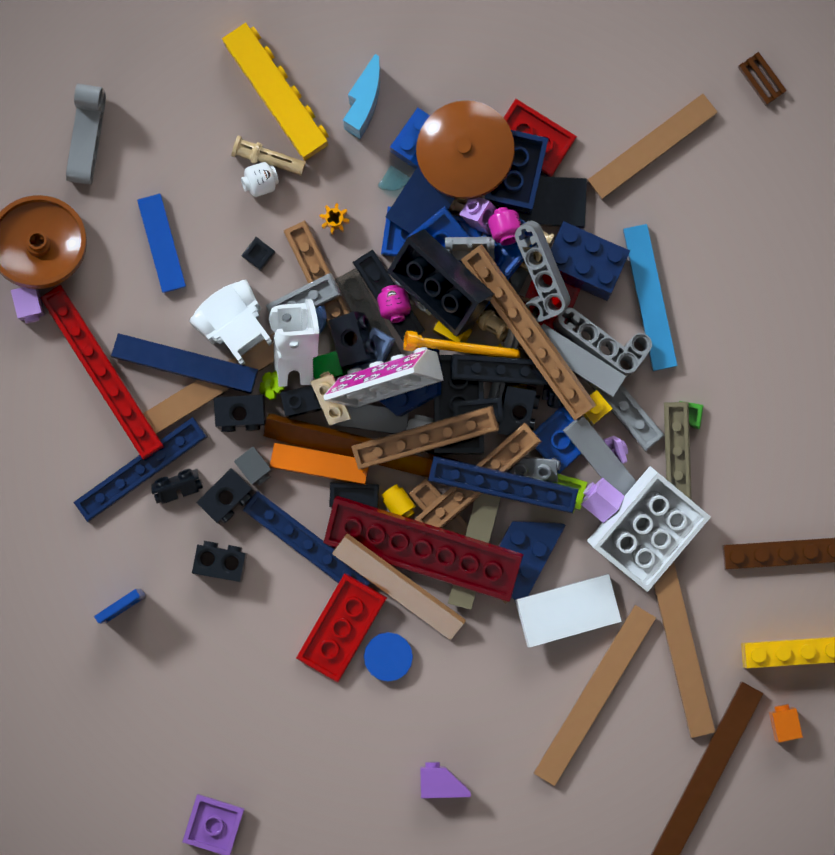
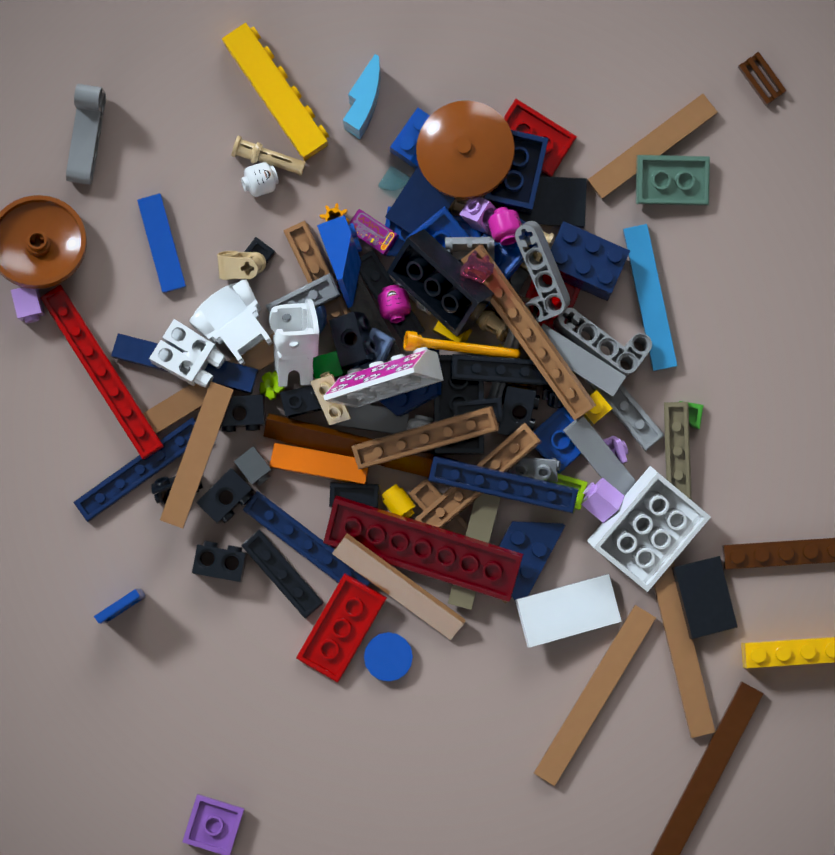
medium lavender slope [420,762,471,798] -> none
orange brick [769,704,803,743] -> none
none -> white hips [149,319,226,388]
none -> medium nougat tile [160,381,234,529]
none -> tan piece [217,251,266,280]
none -> black tile [241,529,324,619]
none -> blue slope [317,215,362,308]
none -> magenta tile [349,209,399,256]
none -> clear pink tile [460,250,494,283]
none -> sand green tile [636,155,710,206]
none -> black tile [672,556,738,639]

